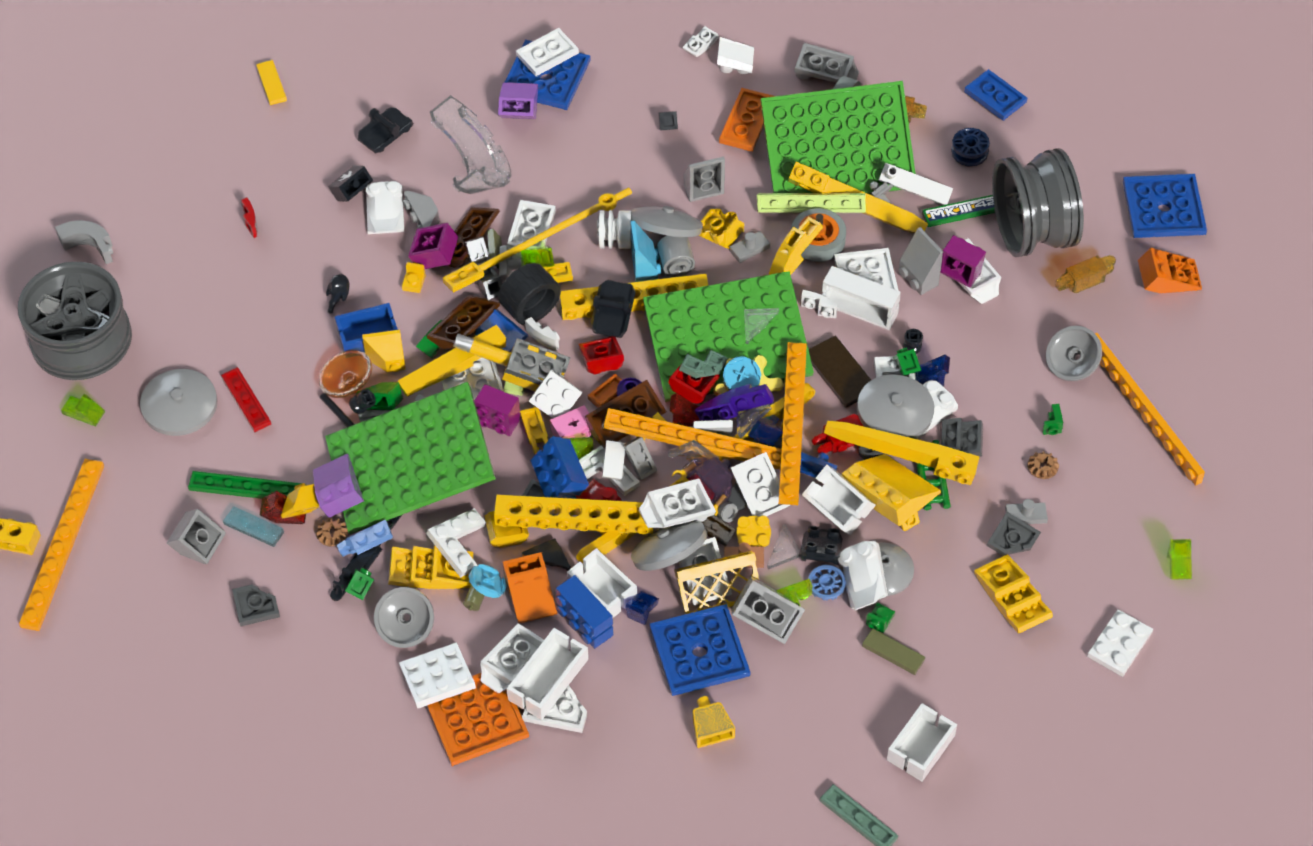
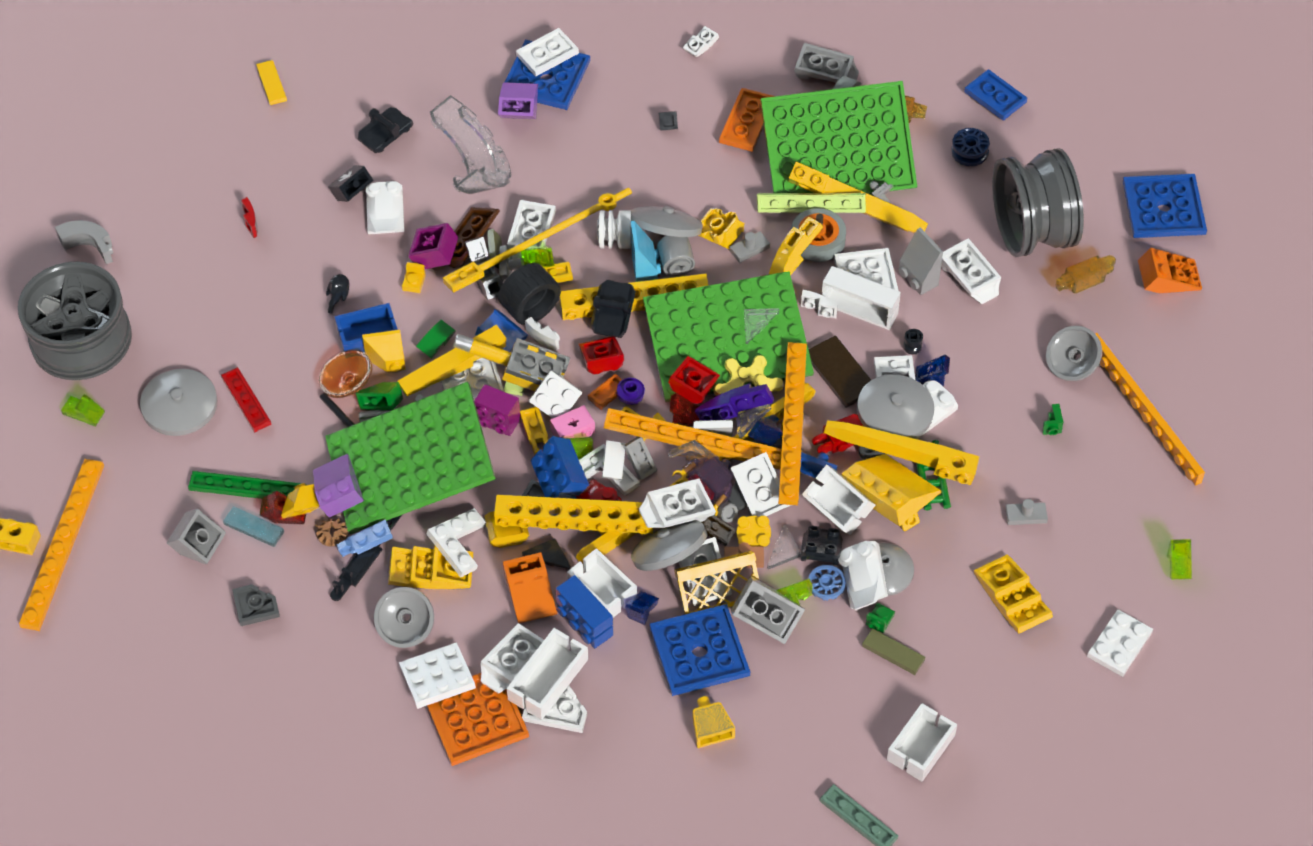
green bracket [345,567,374,600] -> none
black wheel [349,389,376,414] -> none
light grey slope [403,191,439,229] -> none
reddish brown slope [427,295,500,350] -> none
olive piece [463,584,485,611] -> none
medium azure tile [468,564,507,598] -> none
reddish brown slope [584,380,667,449] -> none
sand green tile [679,350,728,378] -> none
light grey slope [684,156,725,202] -> none
white slope [717,37,754,74] -> none
medium azure tile [723,356,761,390] -> none
white piece [879,163,953,205] -> none
green bracket [893,348,921,376] -> none
tile [922,195,995,227] -> none
magenta brick [940,235,986,288] -> none
dark grey slope [941,418,983,457] -> none
dark grey plate [986,512,1041,556] -> none
medium nougat gear [1028,451,1059,479] -> none

